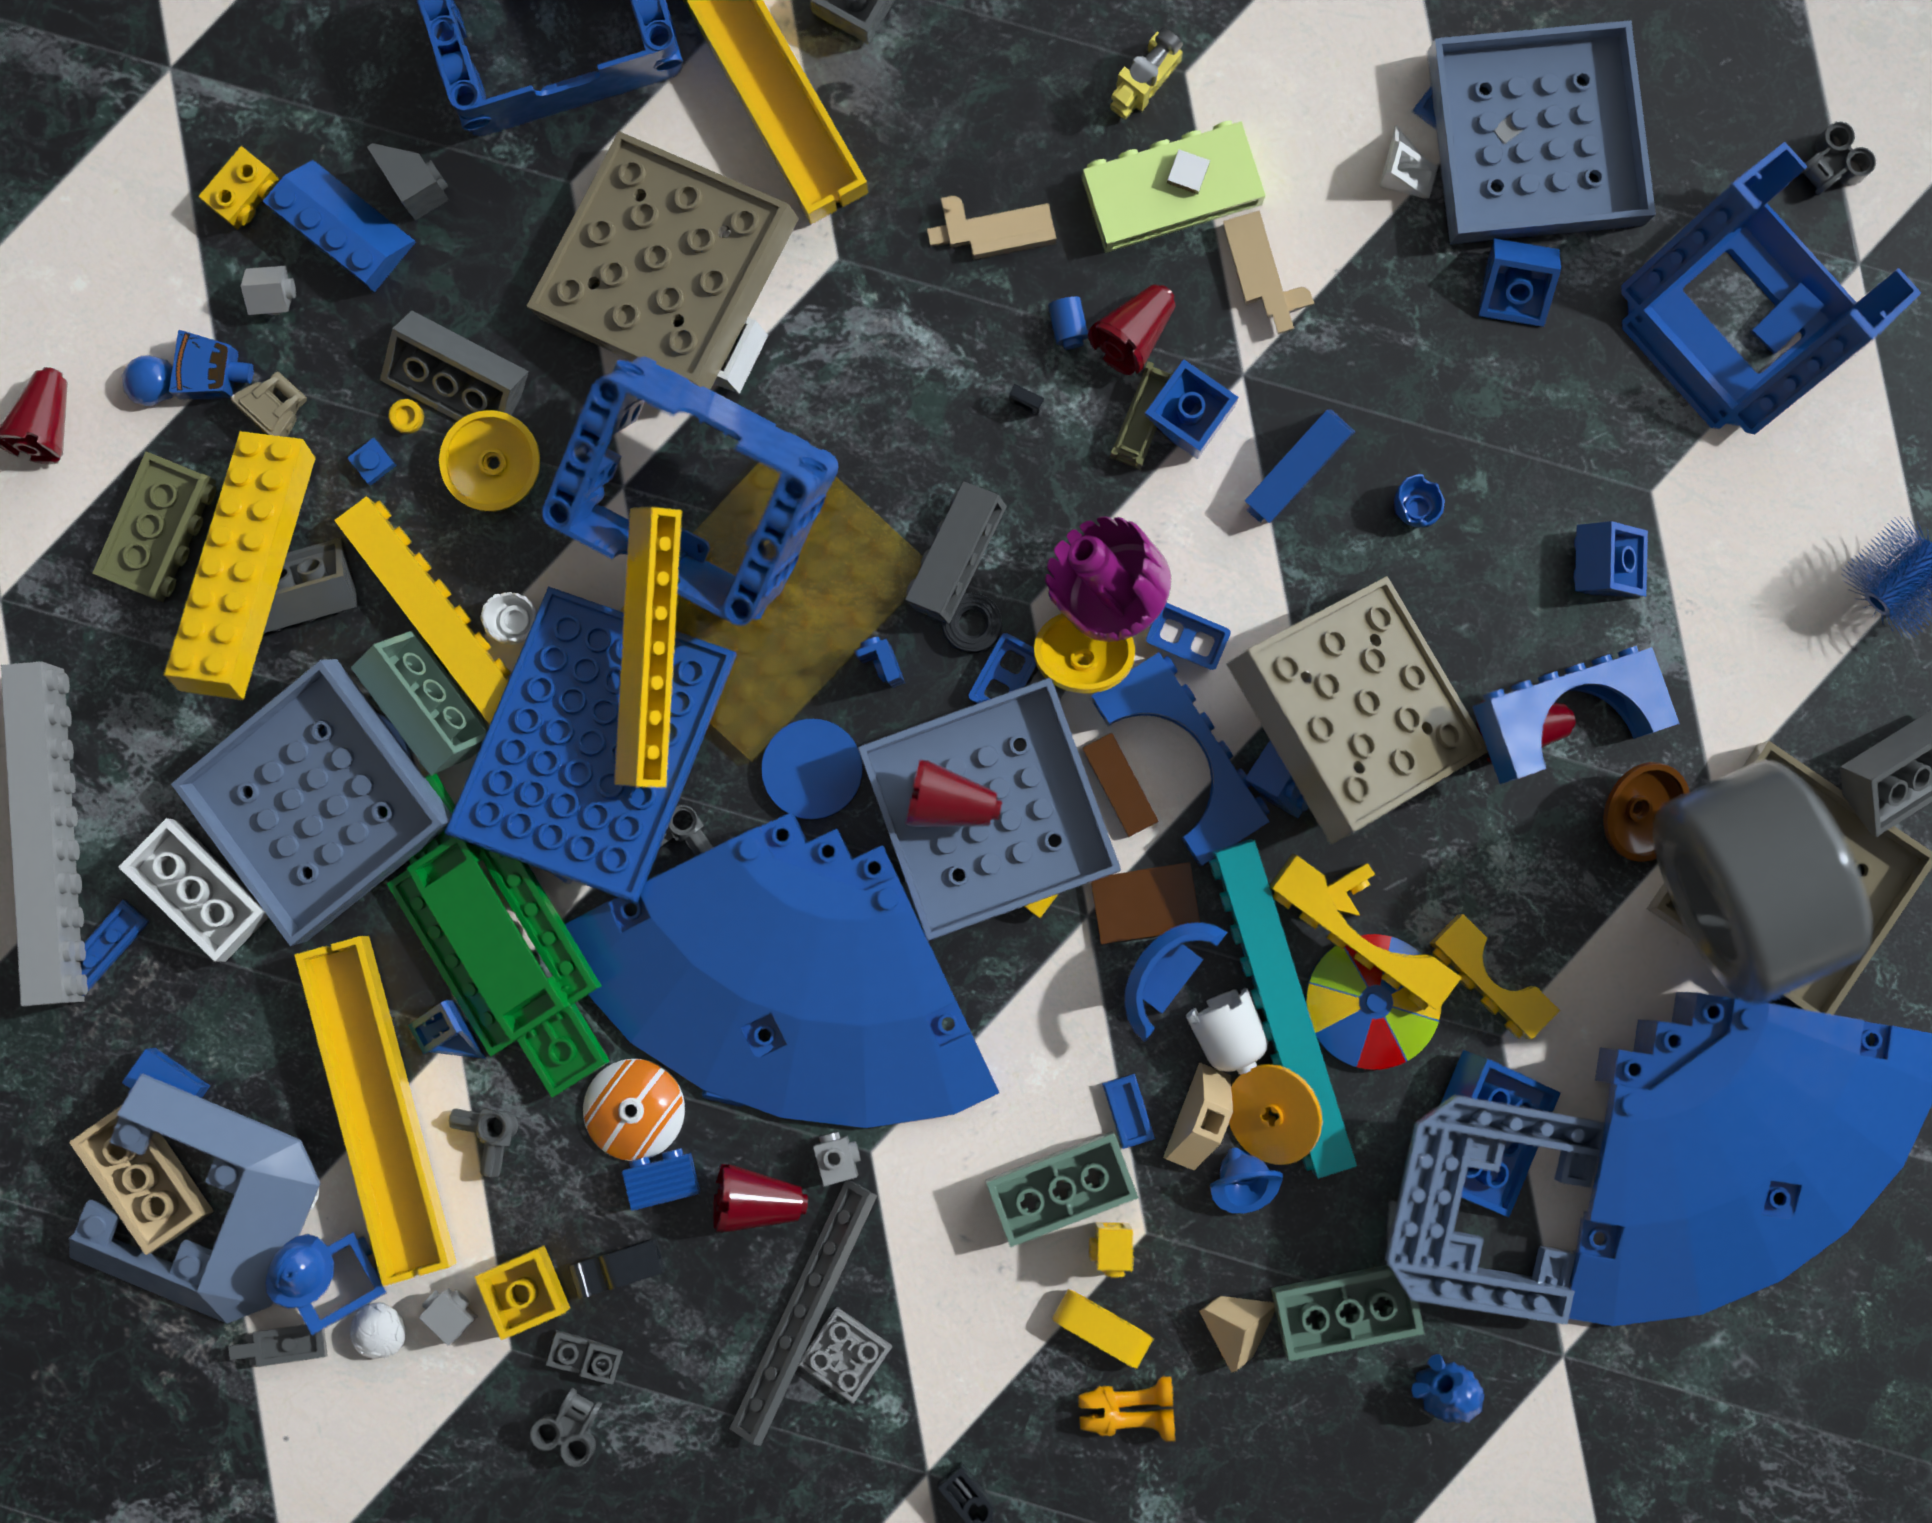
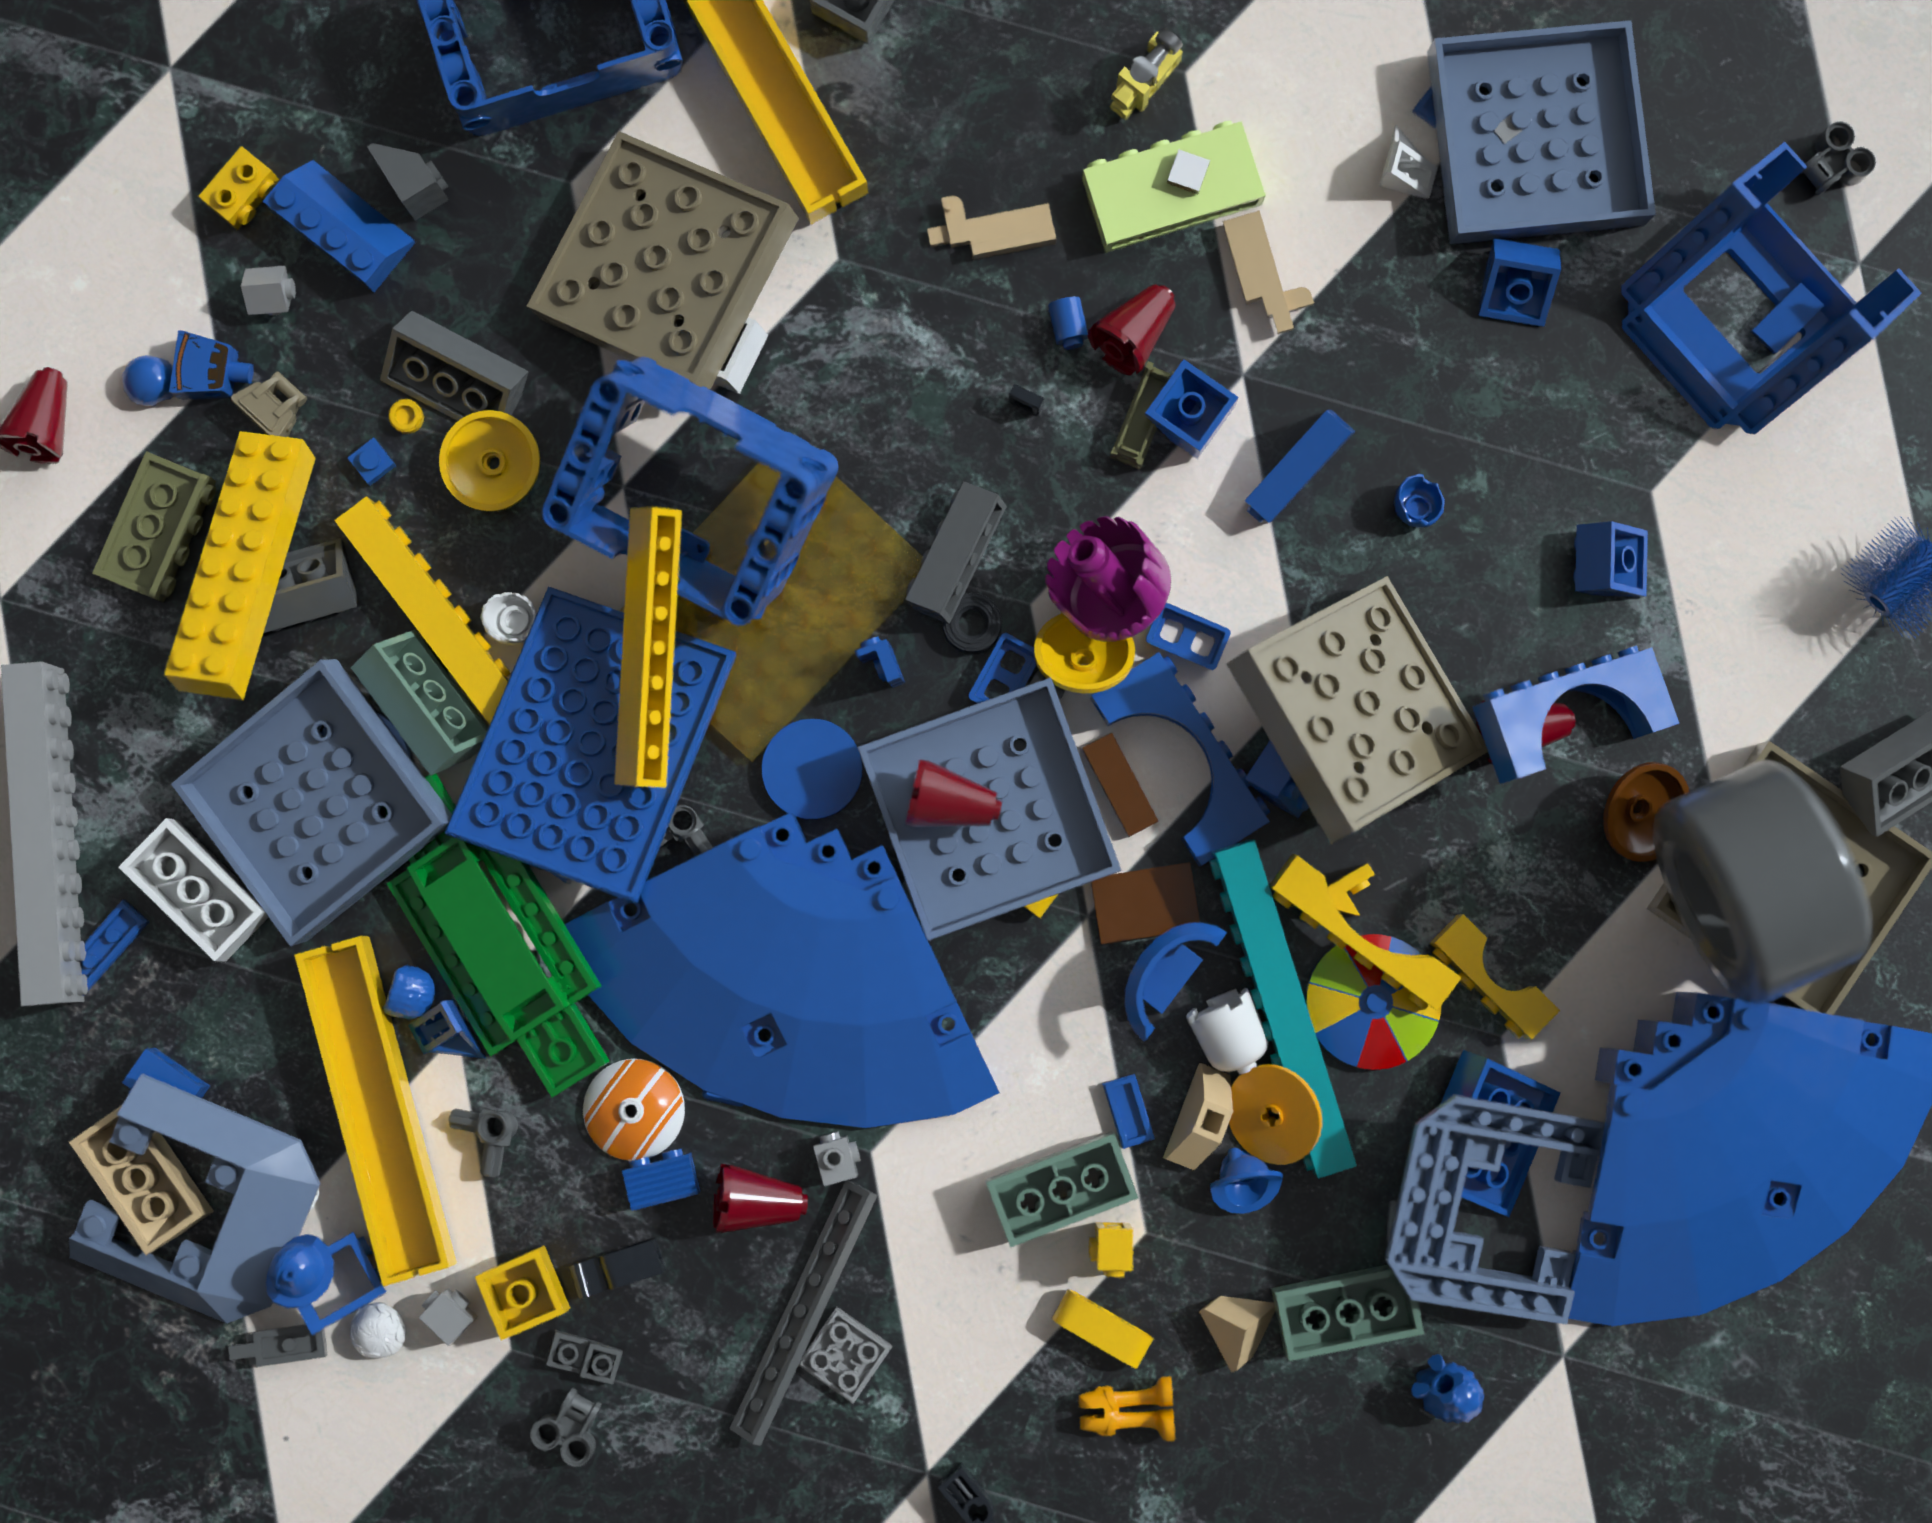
none -> blue hair [382,965,435,1019]

